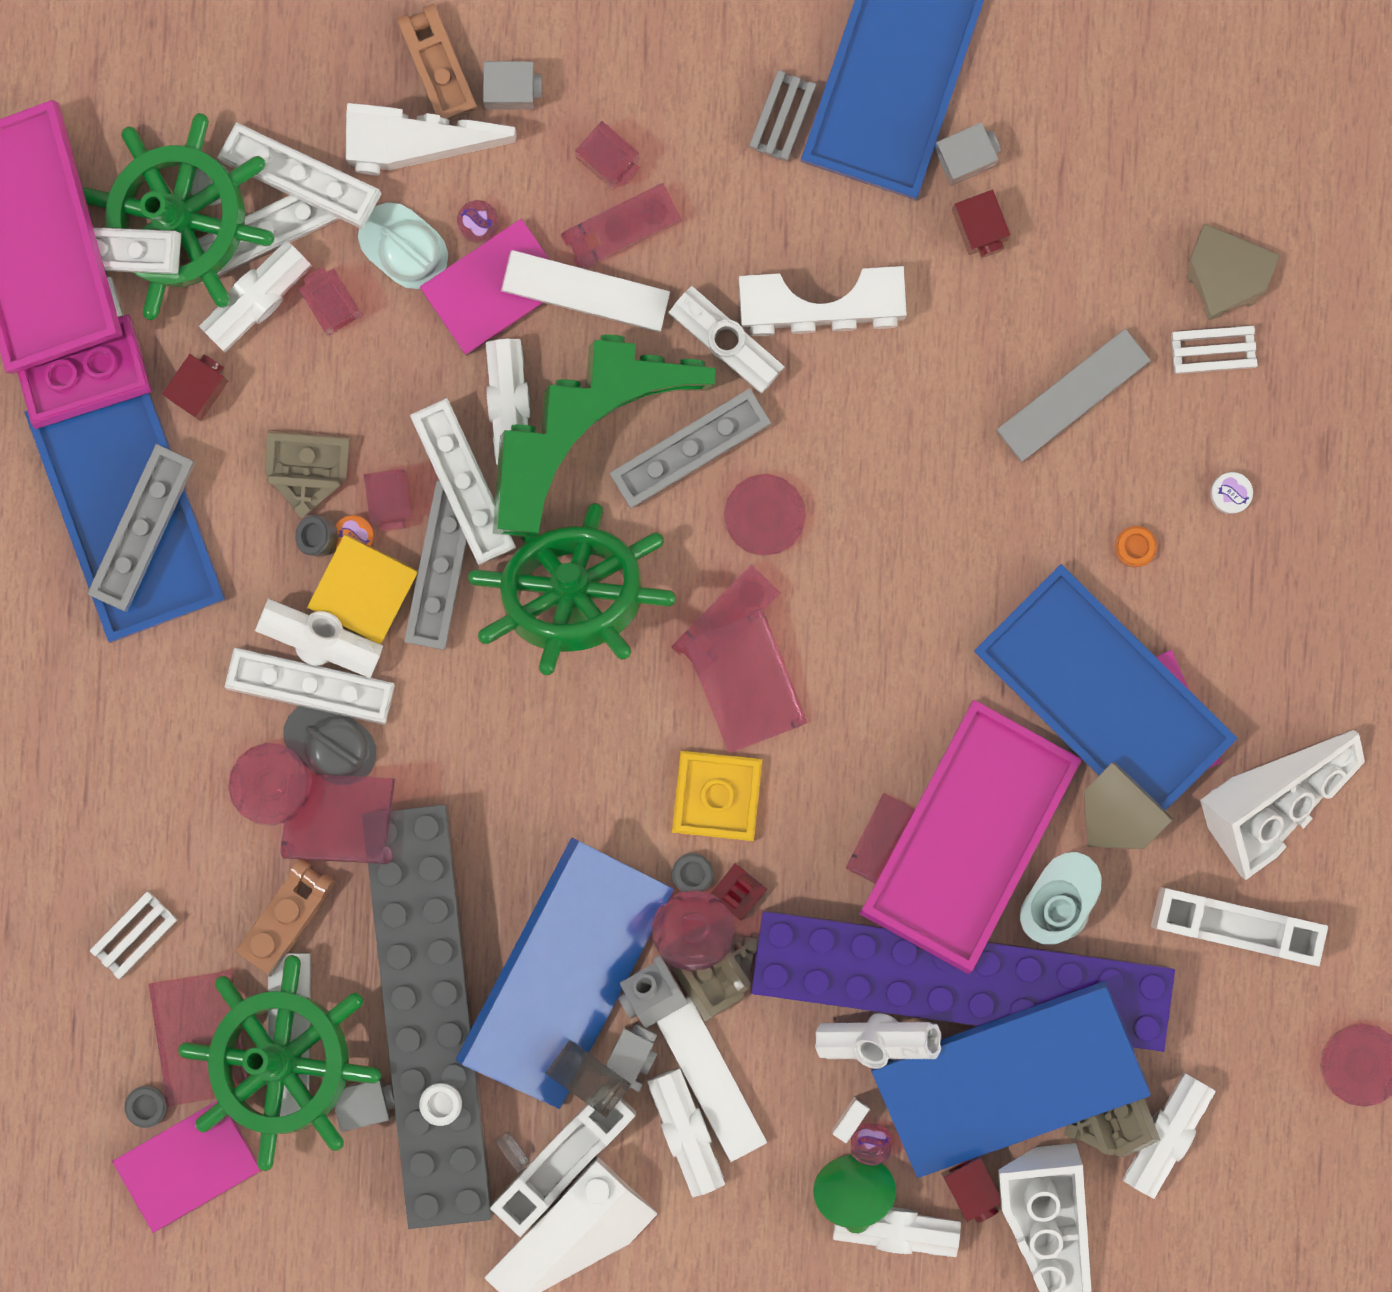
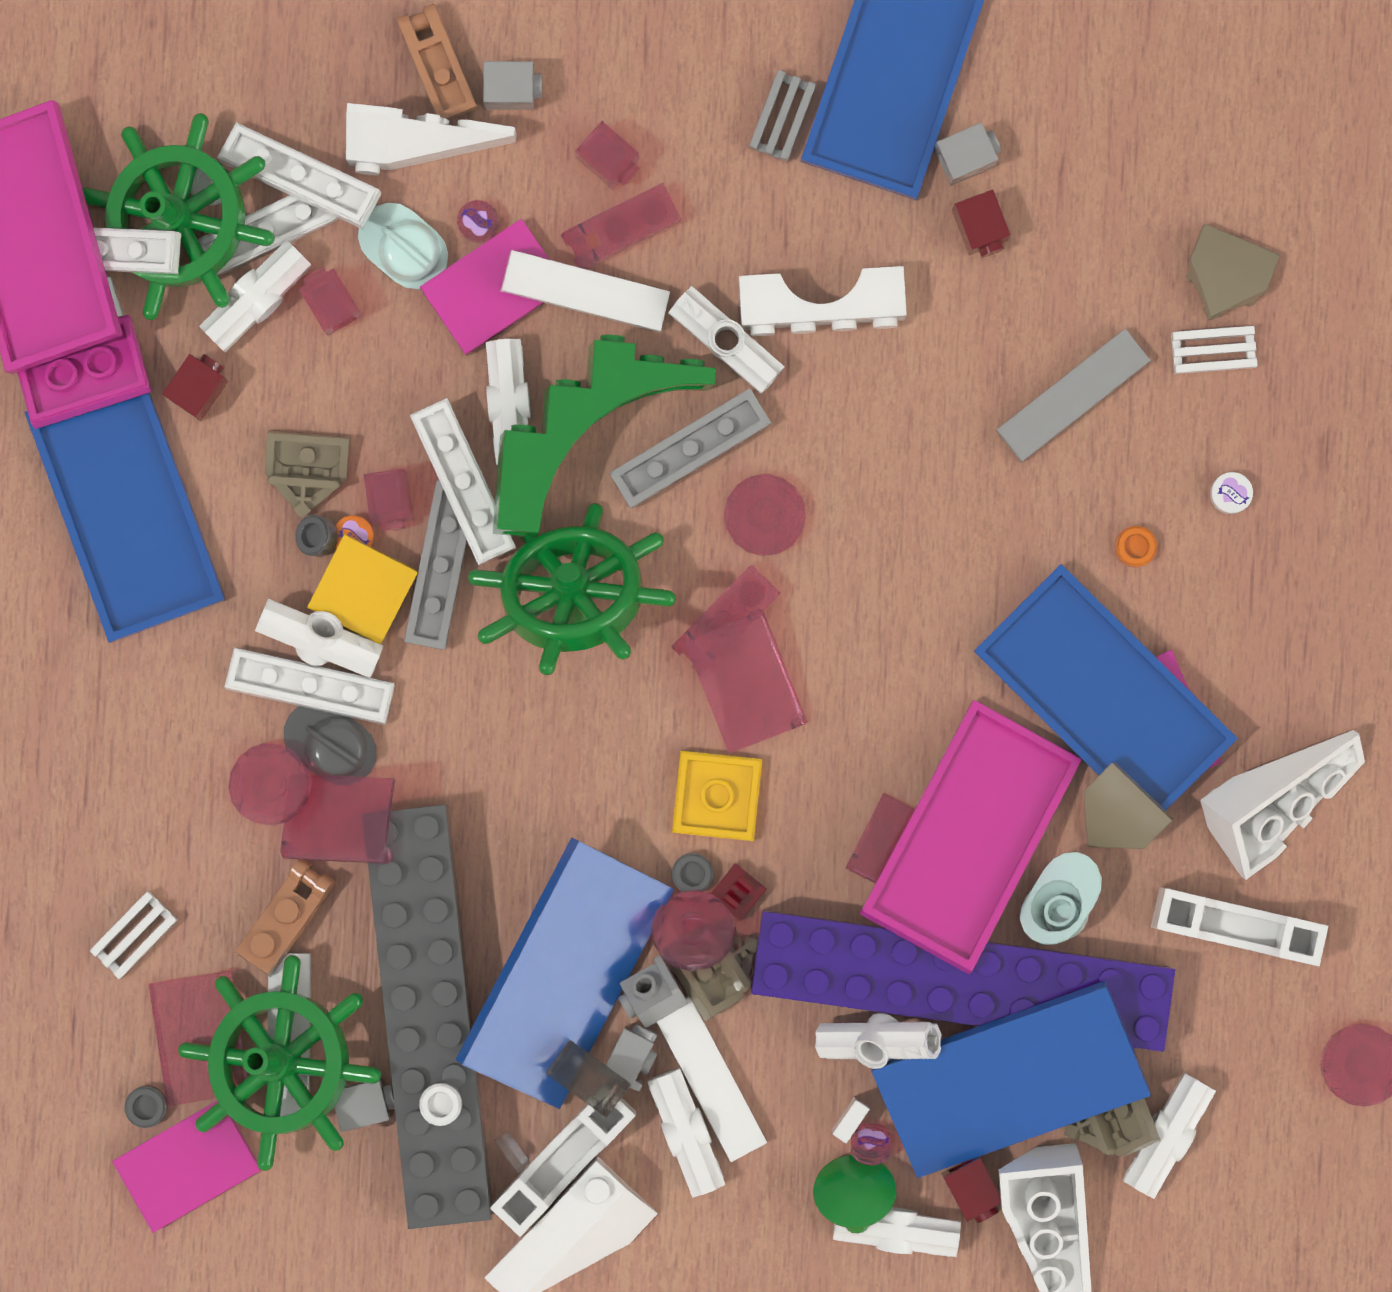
light grey plate [87,444,196,612] -> none

